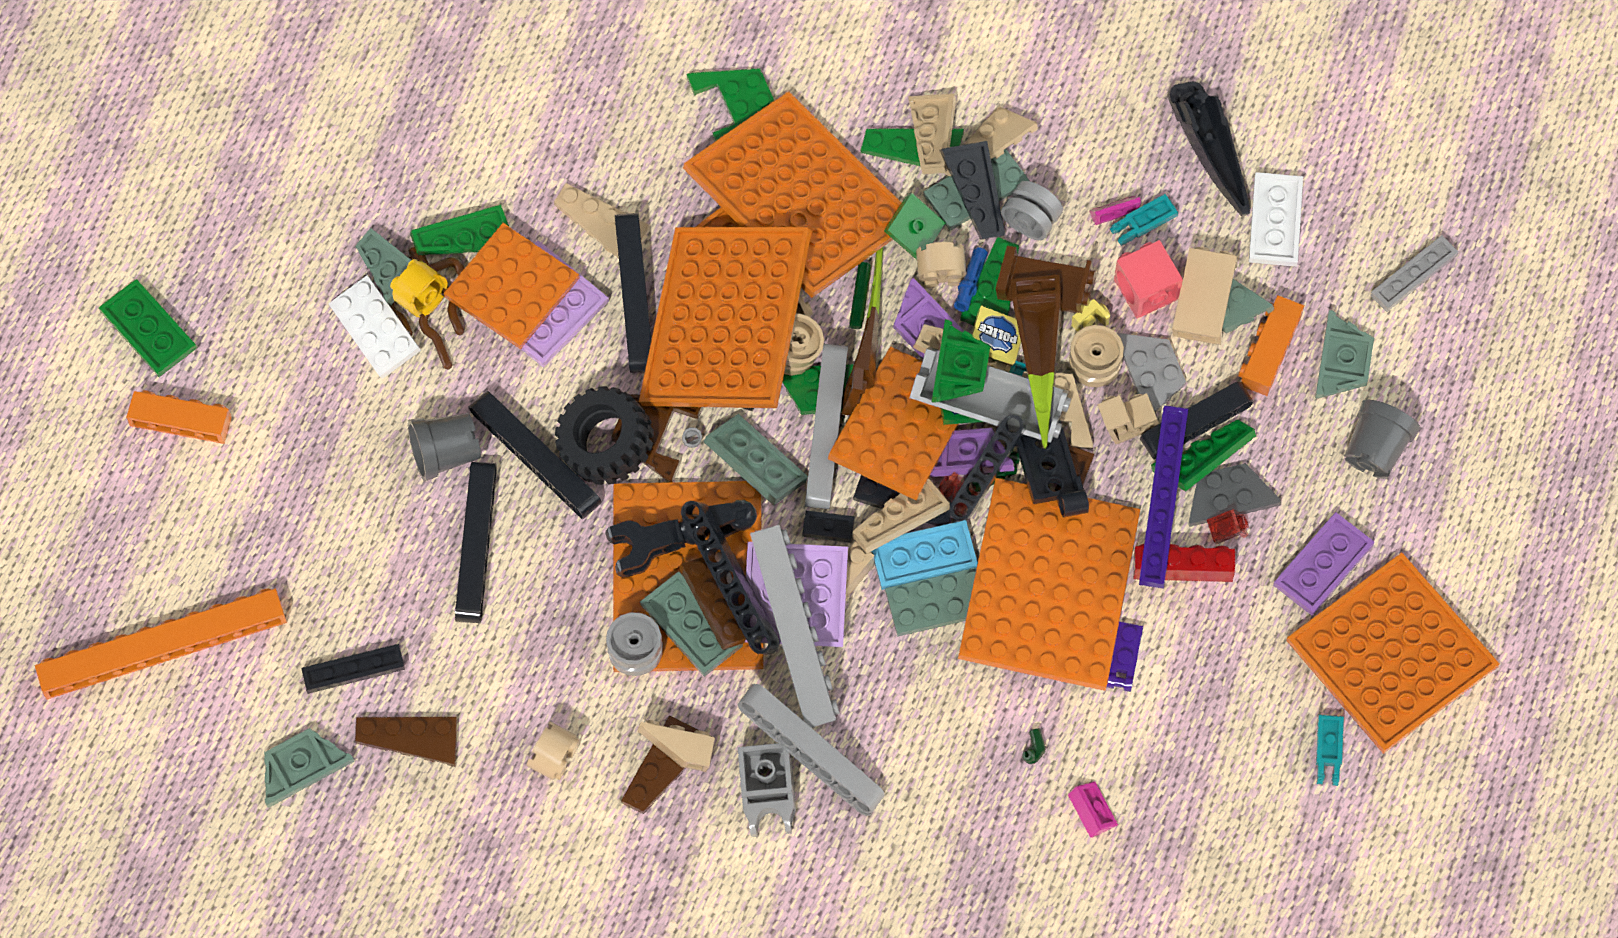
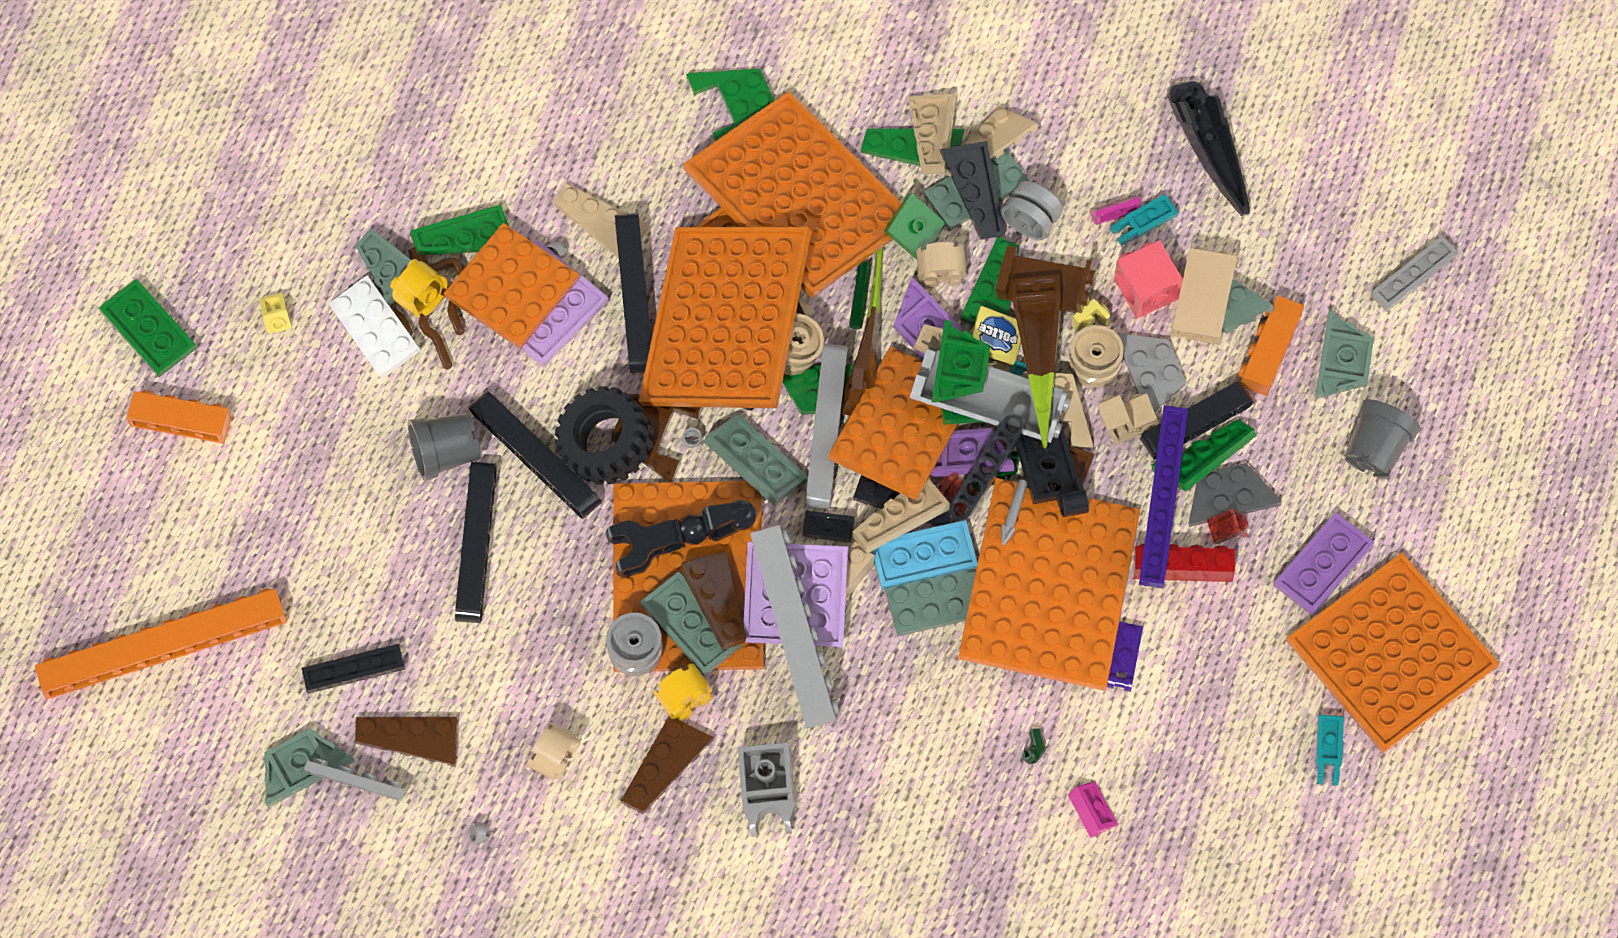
tan slope [637,720,715,772] -> none
black beam [681,501,779,655] -> none
light grey beam [738,684,885,816] -> none
blue pin [954,247,988,312] -> none
white plate [1249,172,1303,267] -> none
none -> light yellow bracket [259,293,291,334]
none -> light grey plate [304,758,405,801]
none -> light grey hinge [469,823,490,844]
none -> light grey hinge [546,241,567,259]
none -> yellow brick [654,664,713,721]
none -> light grey piece [1001,480,1028,546]

